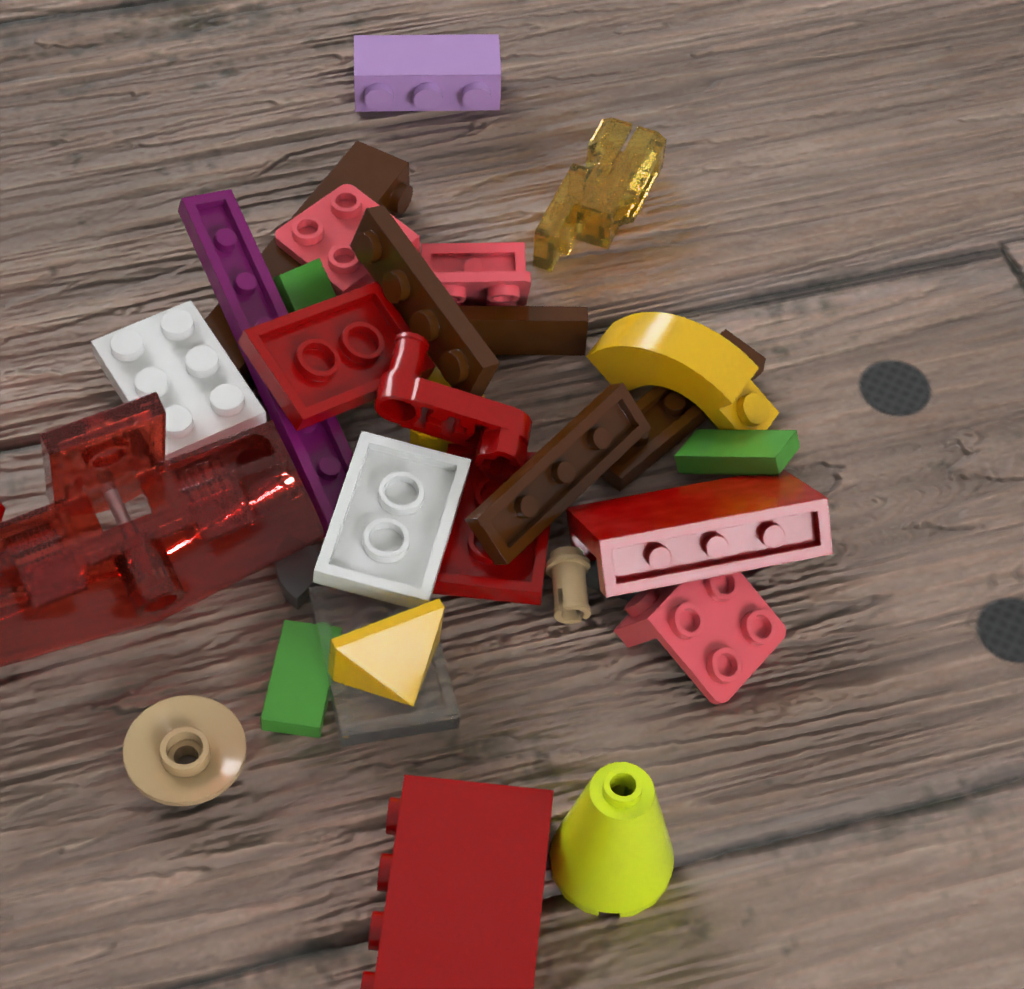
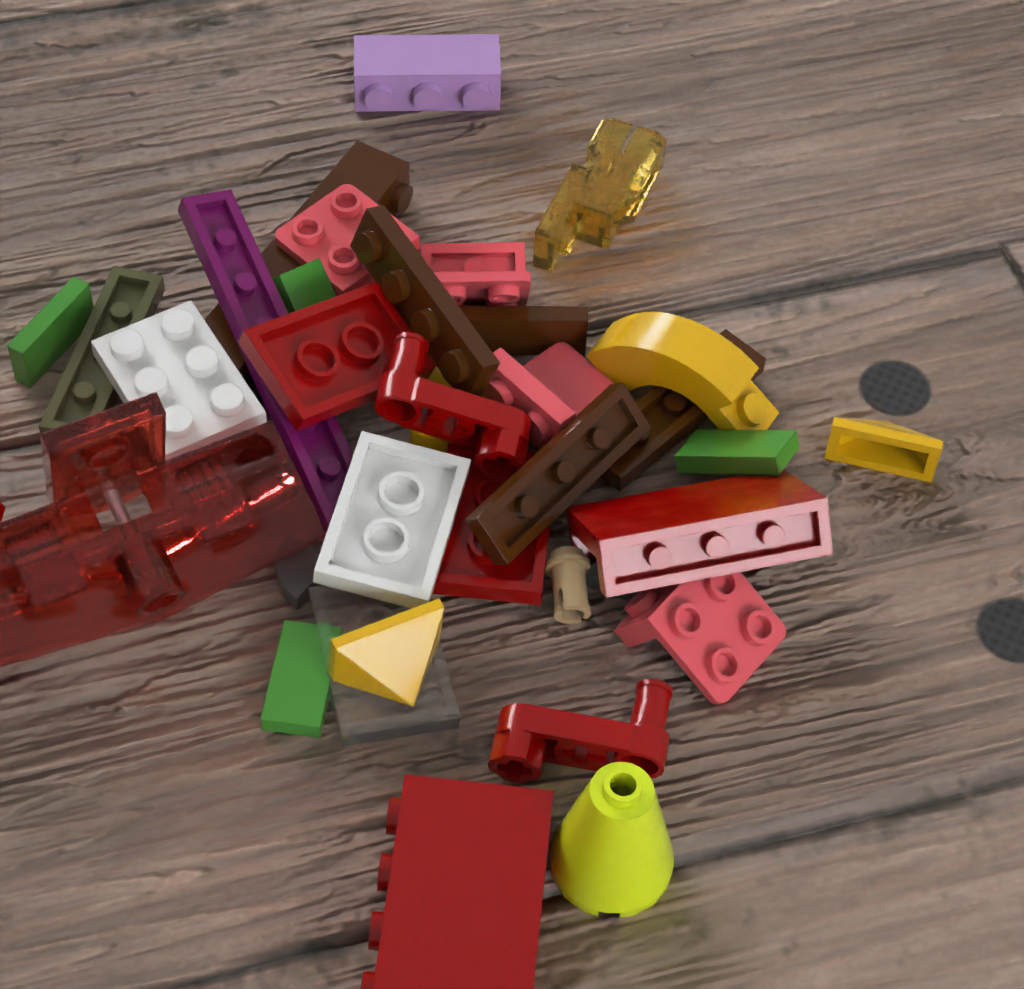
tan dish [123,695,247,806] -> none
none -> bright green tile [7,277,94,388]
none -> olive plate [39,266,165,451]
none -> coral bracket [484,342,615,450]
none -> red beam [488,679,673,784]
none -> yellow slope [824,417,944,483]

